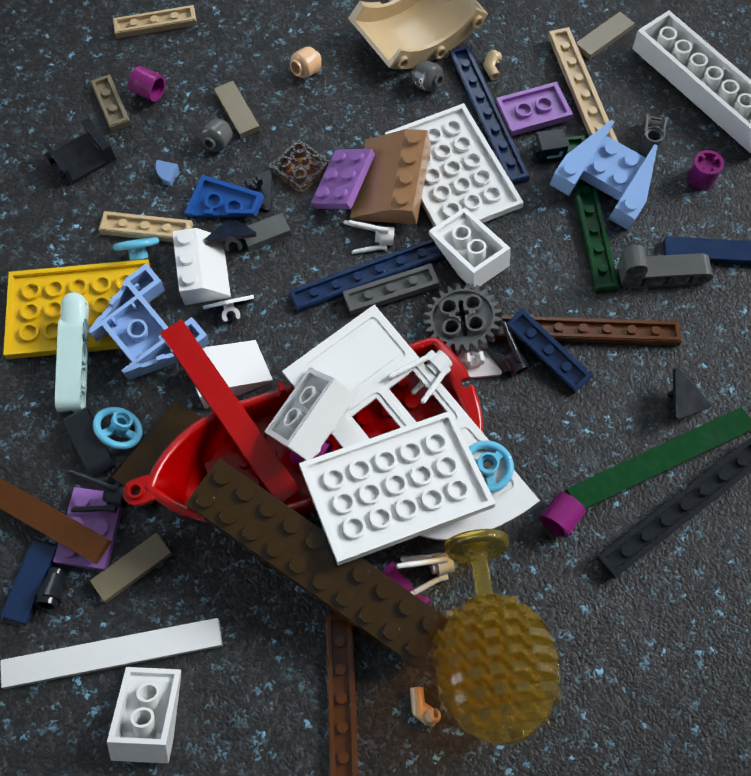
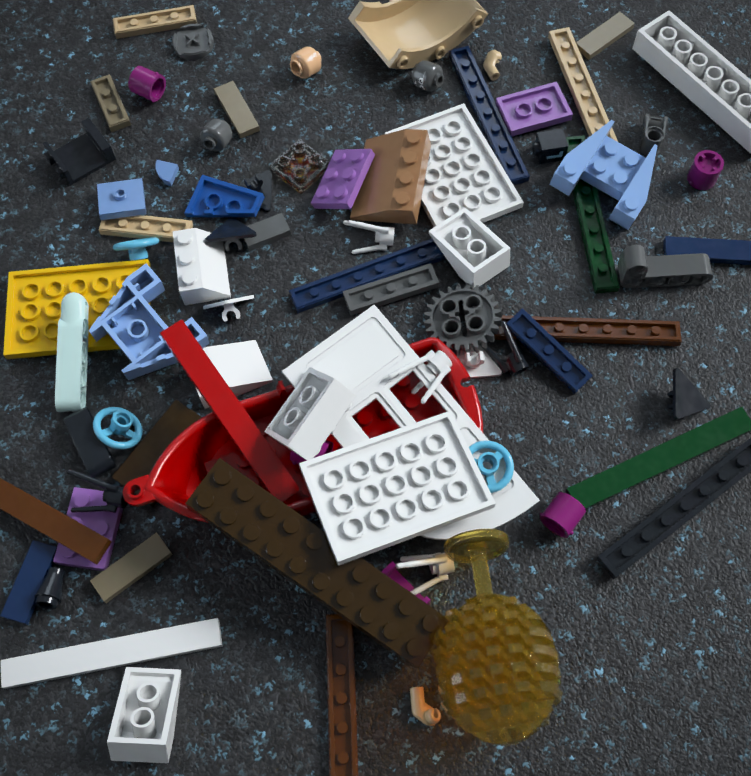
none -> medium blue plate [97,178,147,220]
none -> dark grey tile [172,24,214,60]

